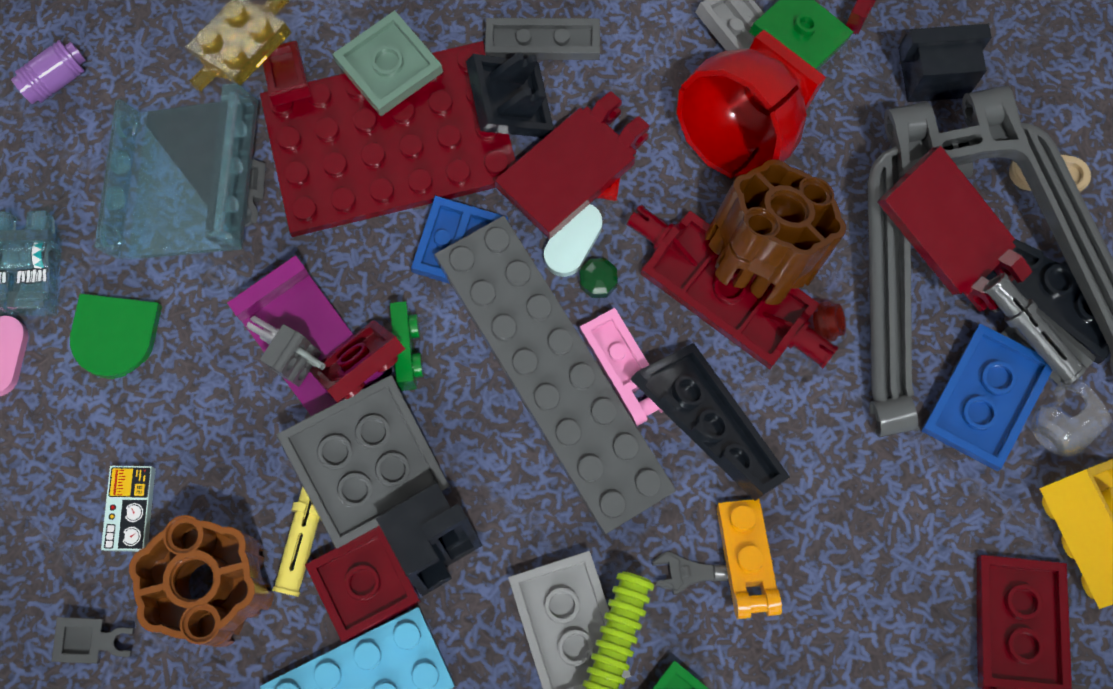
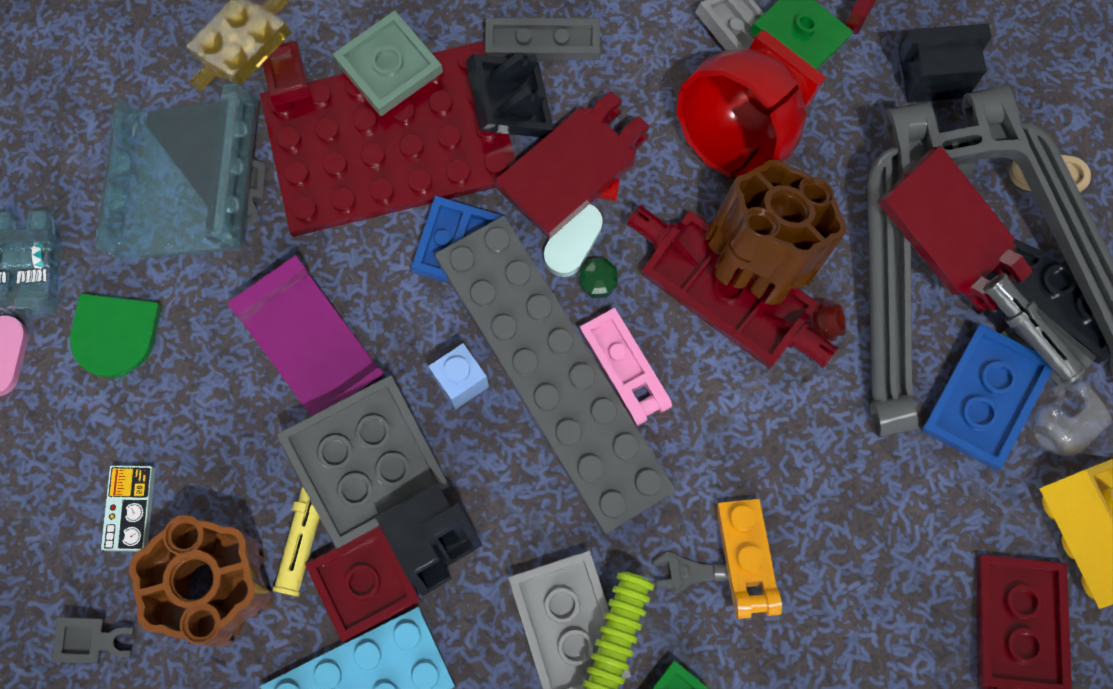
medium lavender head [11,40,86,104] -> none
dark grey piece [247,316,325,387] -> none
dark red plate [309,320,405,403] -> none
green plate [390,301,424,391] -> none
black wing [630,343,790,501] -> none
none -> light blue brick [428,343,489,410]

